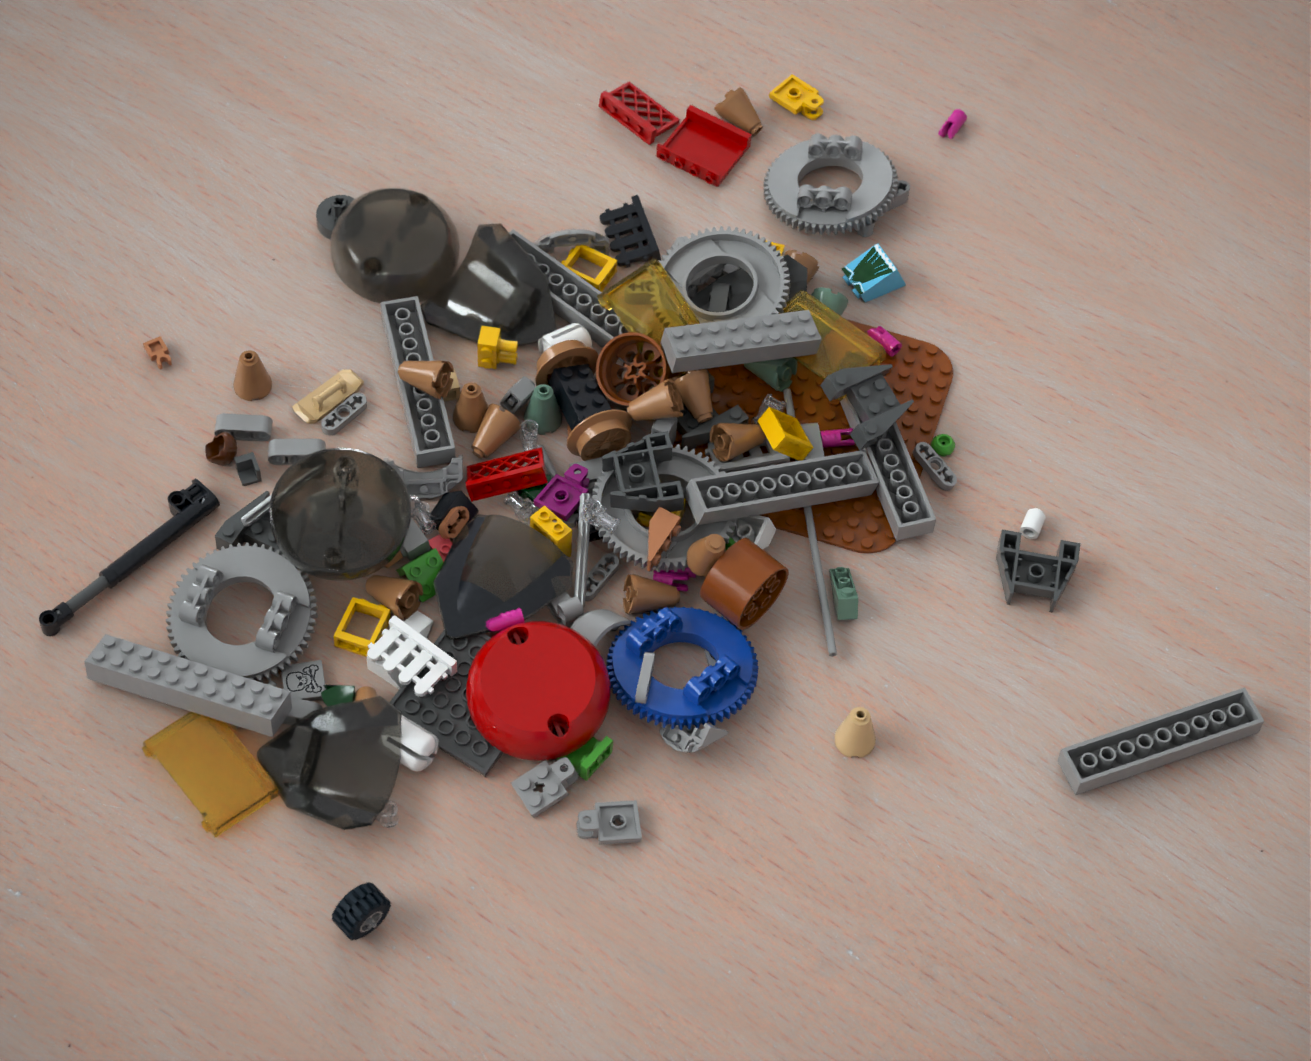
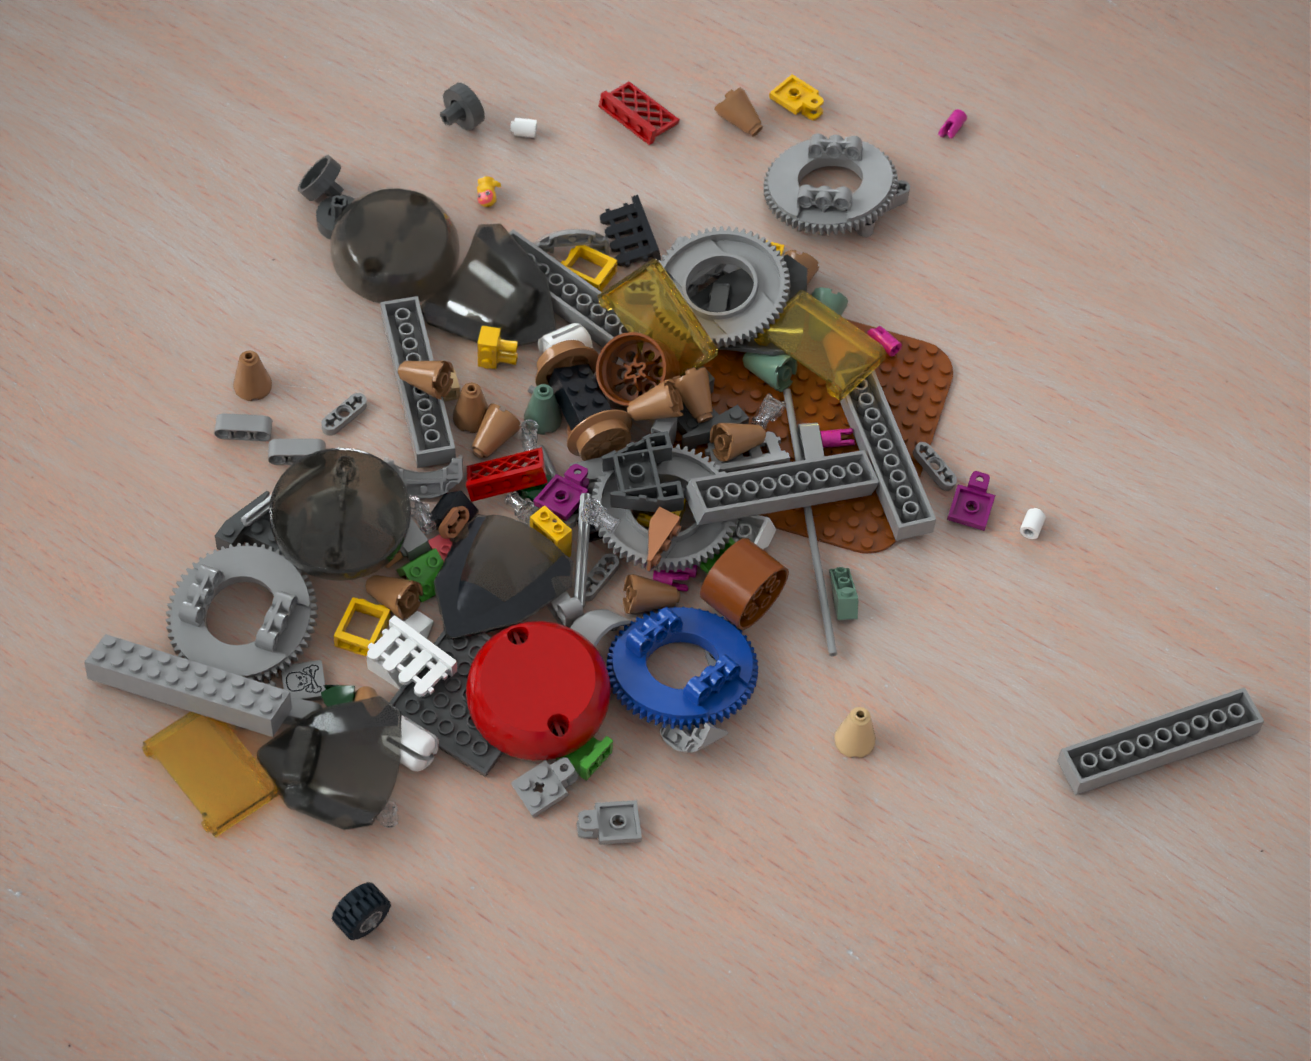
black piece [39,479,220,636] -> none
nougat plate [143,336,172,369] -> none
reddish brown hair [205,432,238,466] -> none
dark grey panel [234,452,262,486] -> none
tan piece [292,369,364,424] -> none
dark pink hinge [485,608,525,632] -> none
light grey brick [500,376,535,415] -> none
light grey beam [635,652,655,704] -> none
red panel [656,104,752,187] -> none
light grey brick [661,310,822,373] -> none
medium nougat cone [687,534,726,577] -> none
yellow window [758,407,813,461] -> none
dark grey wedge [820,364,914,450] -> none
slope [842,243,906,303] -> none
bright green plate [931,434,955,456] -> none
dark grey wedge [996,529,1081,613] -> none
none -> dark grey piece [298,155,344,201]
none -> dark grey piece [440,82,485,130]
none -> animal [477,176,501,207]
none -> white brick [510,118,537,138]
none -> magenta plate [947,471,996,531]

